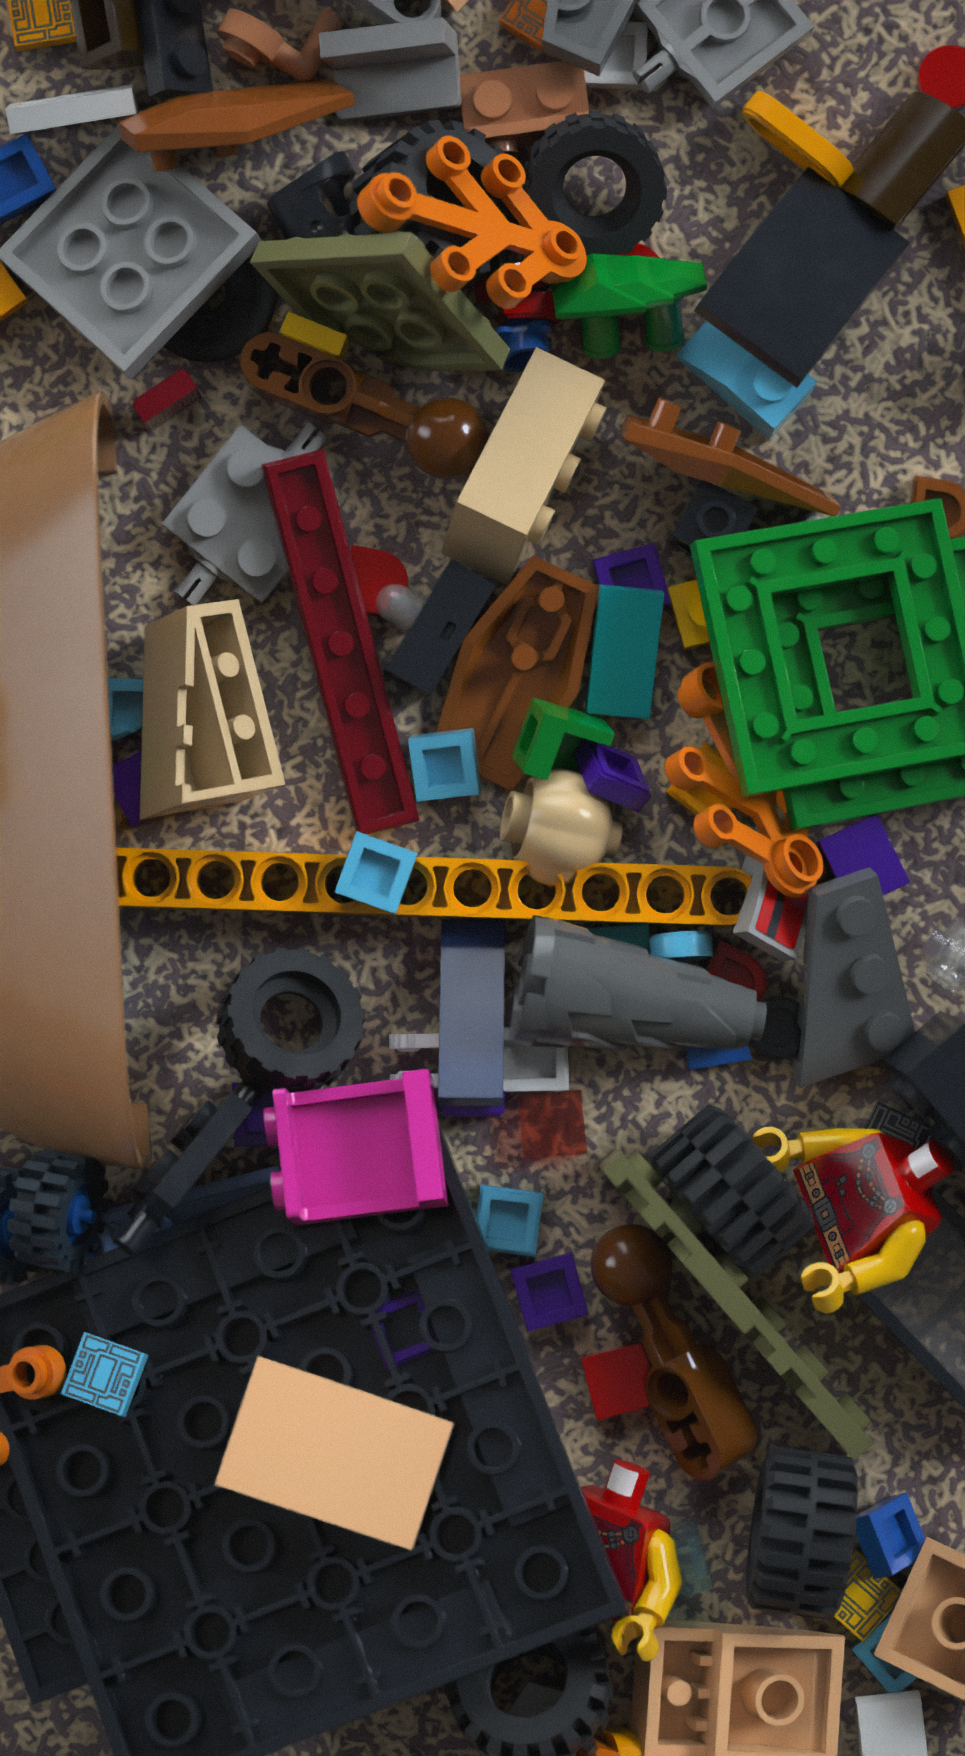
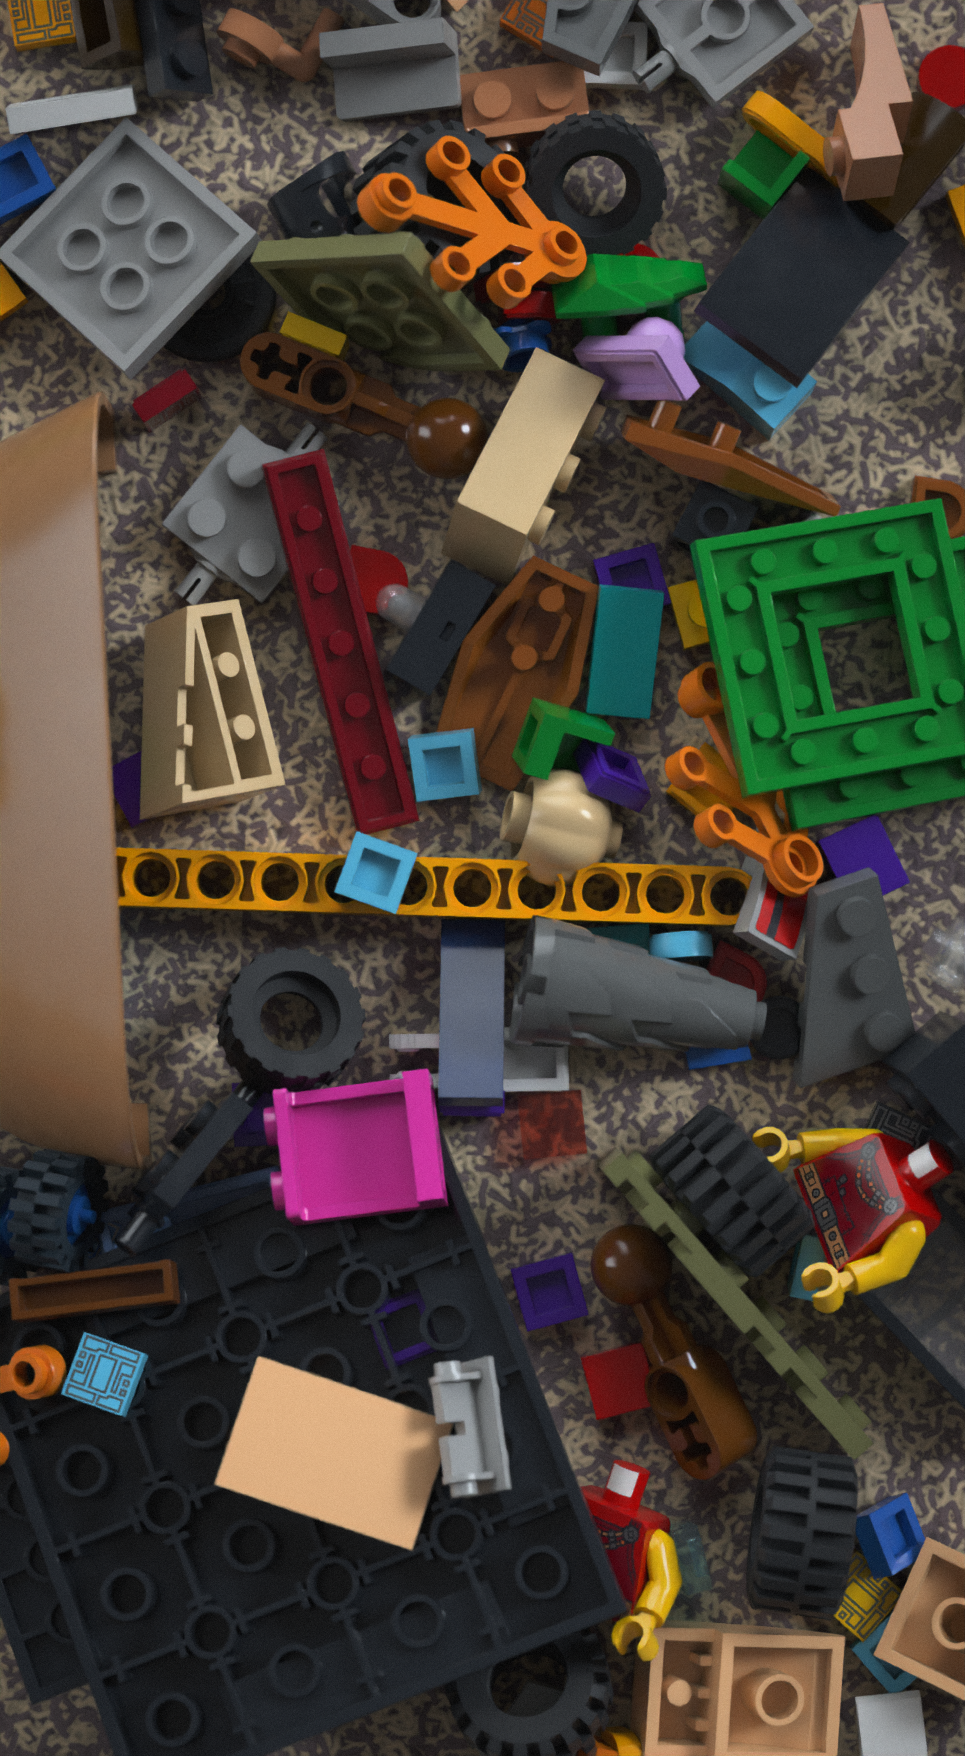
medium azure tile [108,678,144,742] -> none
dark orange piece [118,78,355,172] -> none
medium azure tile [476,1184,544,1257] -> none
none -> reddish brown piece [9,1259,180,1323]
none -> light grey hinge [429,1356,511,1498]
none -> lavender tile [573,316,700,401]
none -> green panel [717,130,811,220]
none -> medium azure tile [787,1227,825,1301]
none -> nougat slope [823,3,913,201]

